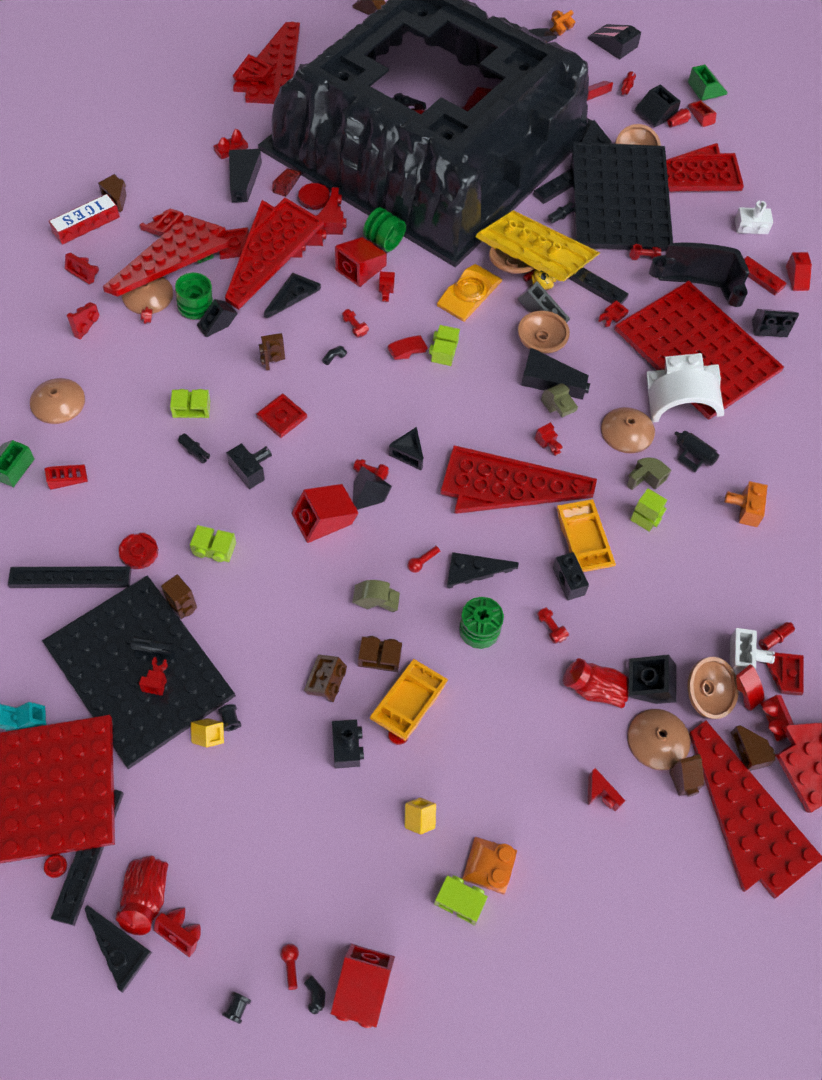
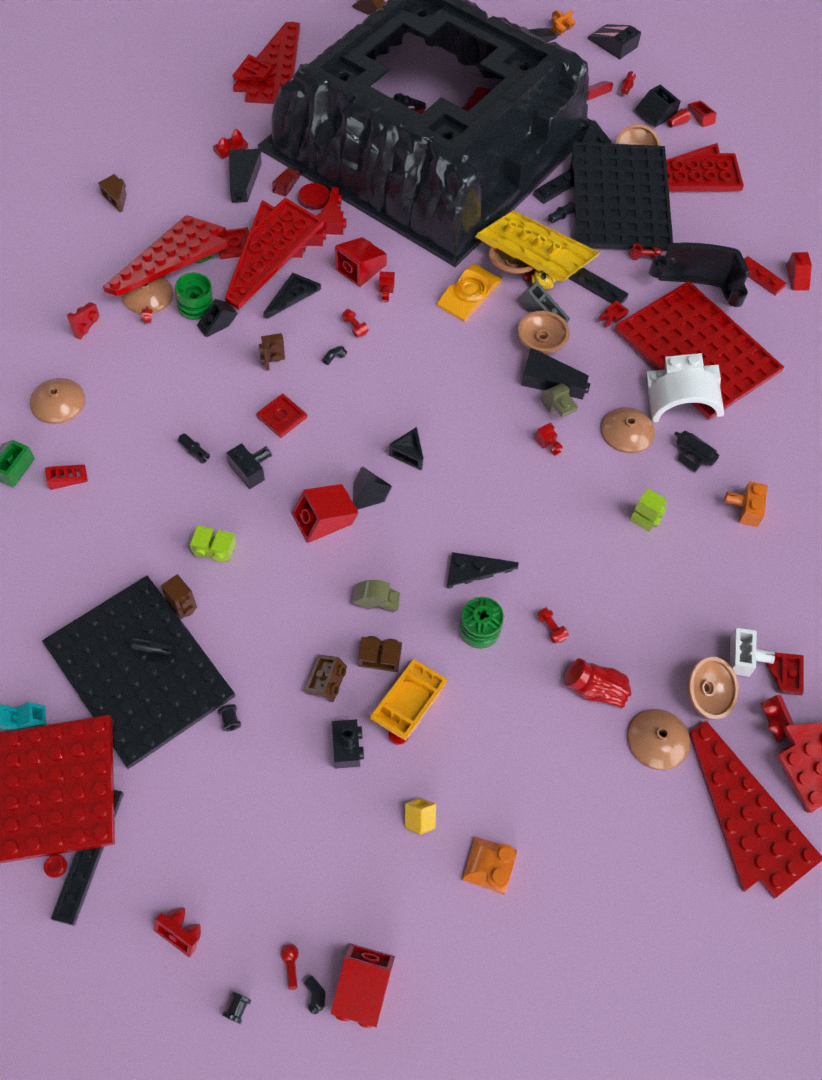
black plate [8,566,132,588] -> none
brick [49,194,120,245] -> none
red tile [65,252,99,284] -> none
black wing [85,905,152,993] -> none
red hair [116,856,169,935] -> none
red tile [119,533,159,569] -> none
red wing [139,208,184,236] -> none
red piece [139,657,168,696] -> none
lime piece [170,389,211,418] -> none
yellow panel [191,718,224,748] -> none
red bar [353,459,389,480] -> none
green wheel [363,207,406,252] -> none
red slope [387,335,428,360] -> none
red bar [407,546,441,573] -> none
lime piece [429,325,460,366] -> none
lime piece [434,875,488,926] -> none
red wing [440,445,597,514] -> none
black brick [553,552,589,601] -> none
light orange slope [557,499,616,572] -> none
red slope [588,768,626,812] -> none
olive brick [627,457,672,490] -> none
black slope [628,654,676,704] -> none
reddish brown slope [669,754,704,797] -> none
green slope [688,64,728,101] -> none
reddish brown slope [730,725,776,771] -> none
white brick [735,200,773,234] -> none
red slope [736,664,765,711] -> none
black slope [752,309,799,337] -> none
red axle [759,622,795,651] -> none

